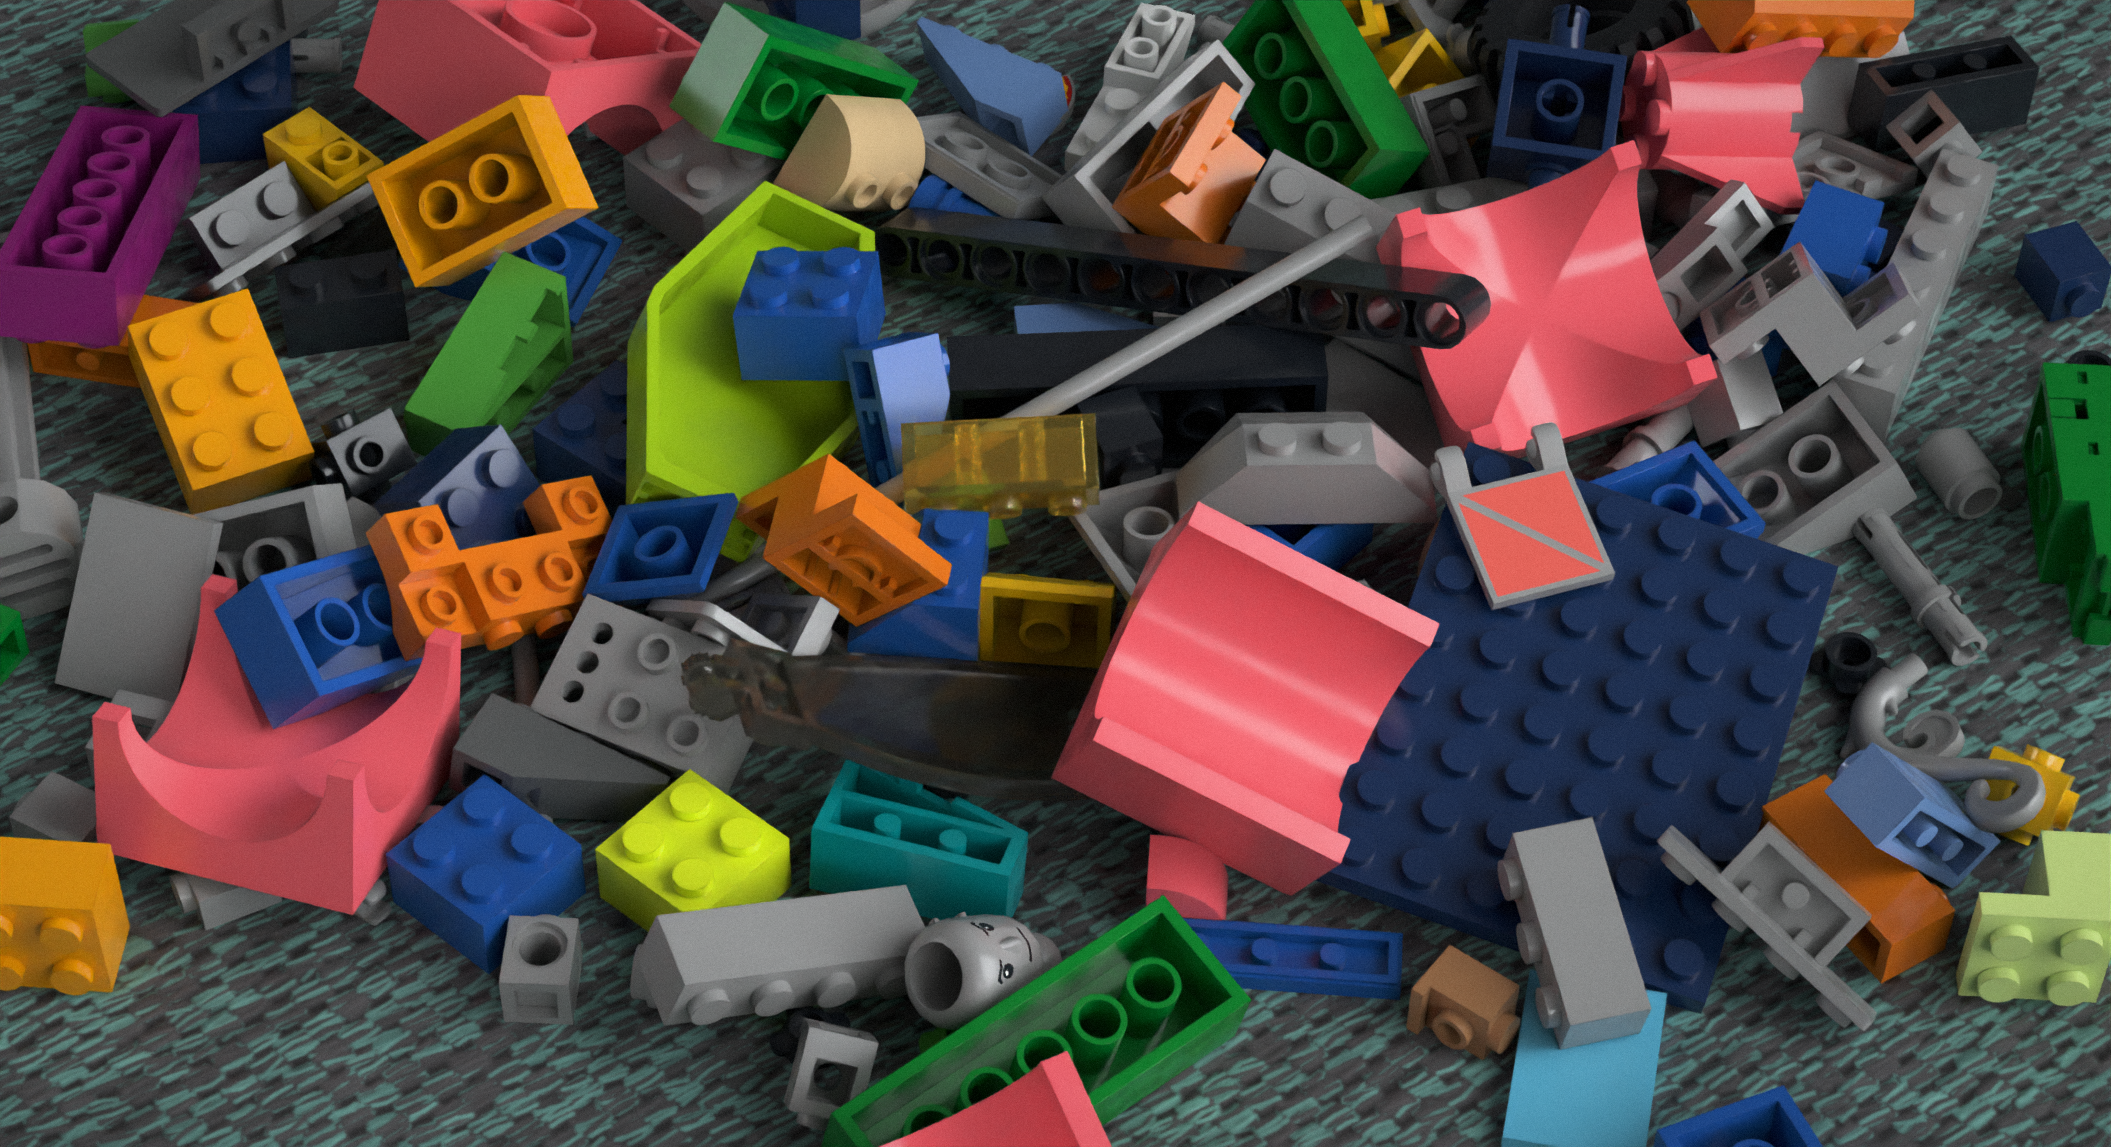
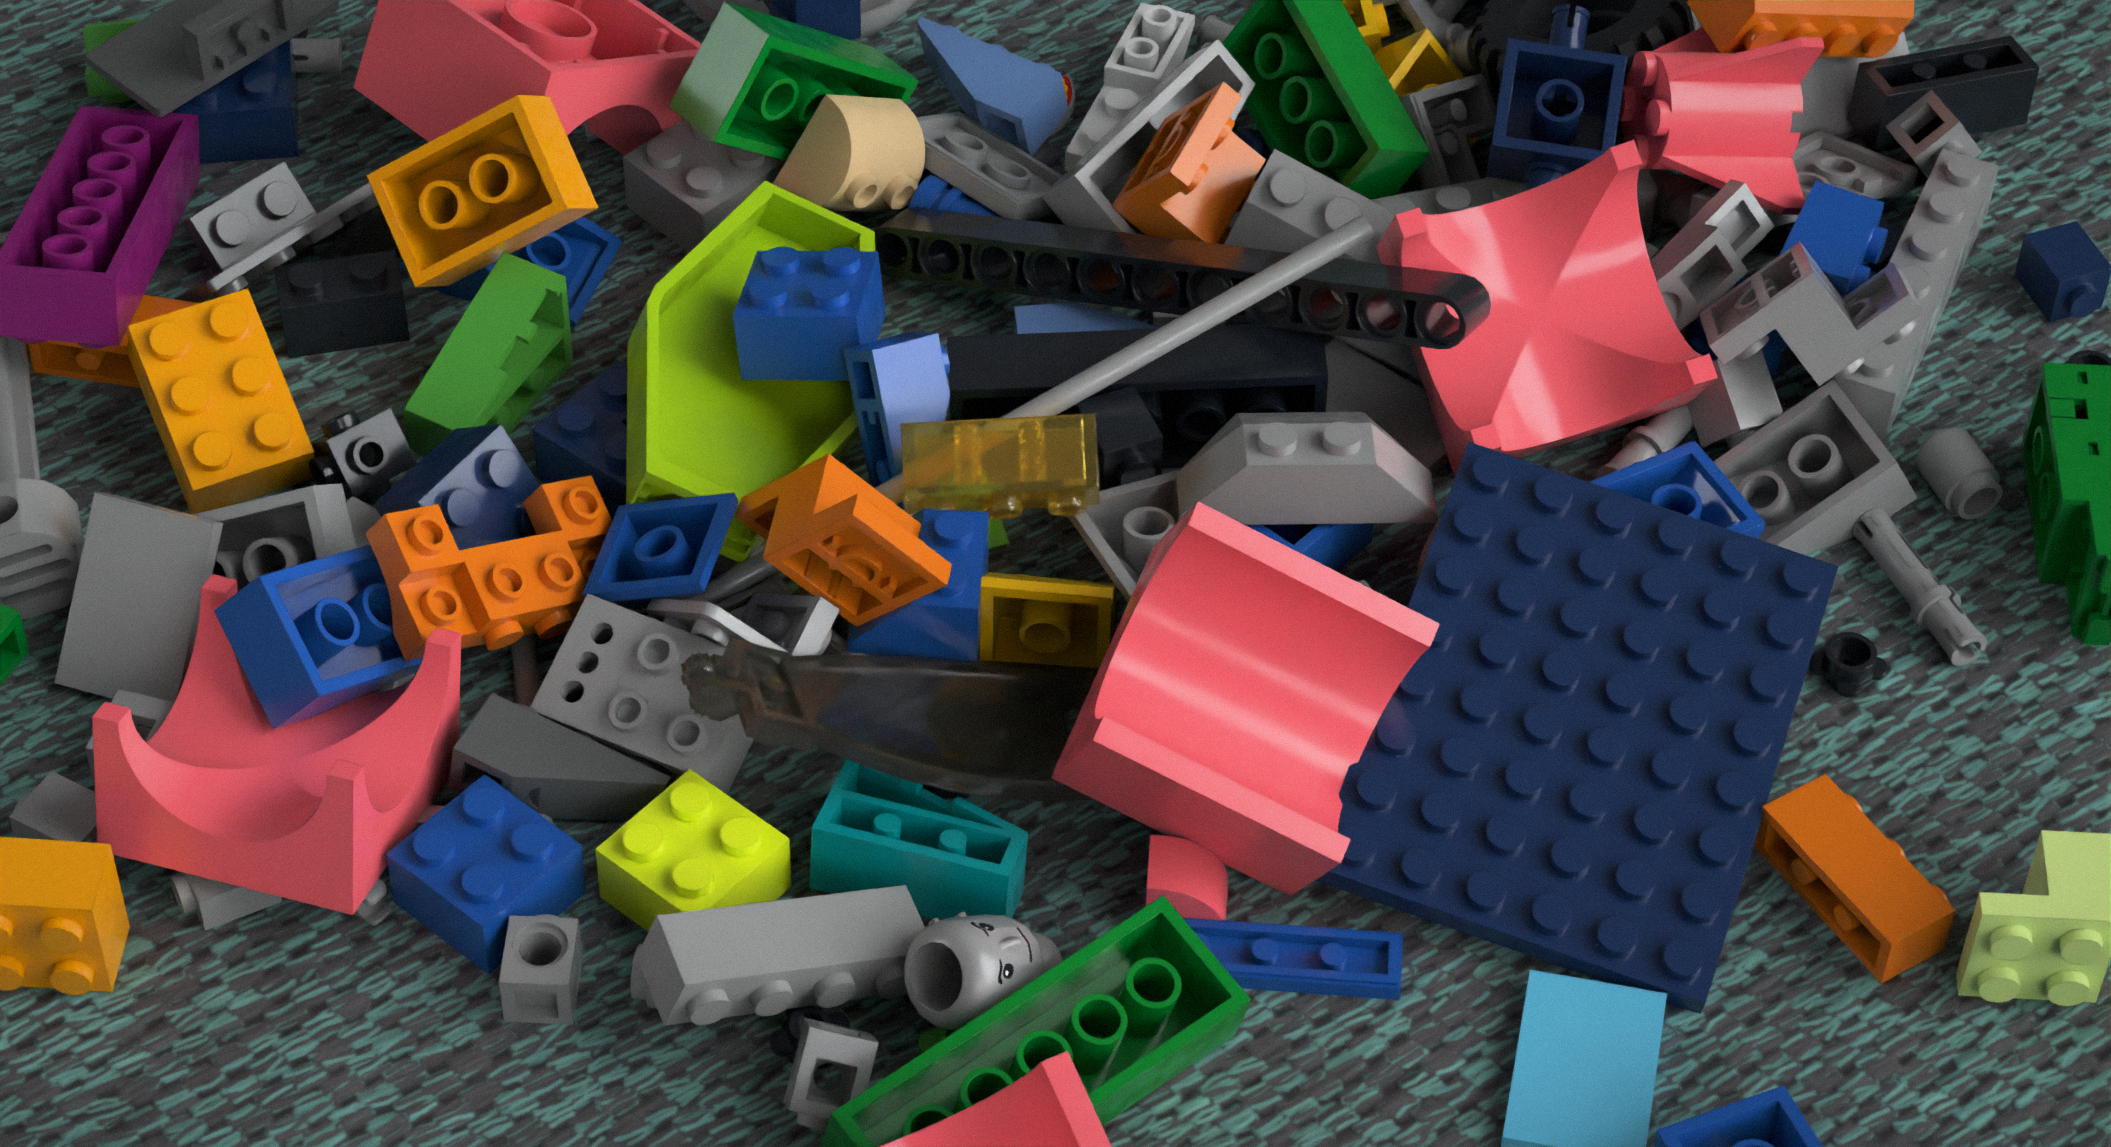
yellow slope [263,107,384,211] -> none
medium nougat brick [1406,945,1521,1060] -> none
flag [1429,422,1615,610] -> none
light grey brick [1498,817,1652,1050] -> none
light grey bracket [1656,821,1877,1031] -> none
medium blue brick [1824,742,2001,888] -> none
light grey plant [1839,653,2046,833] -> none
yellow brick [1985,744,2080,846] -> none

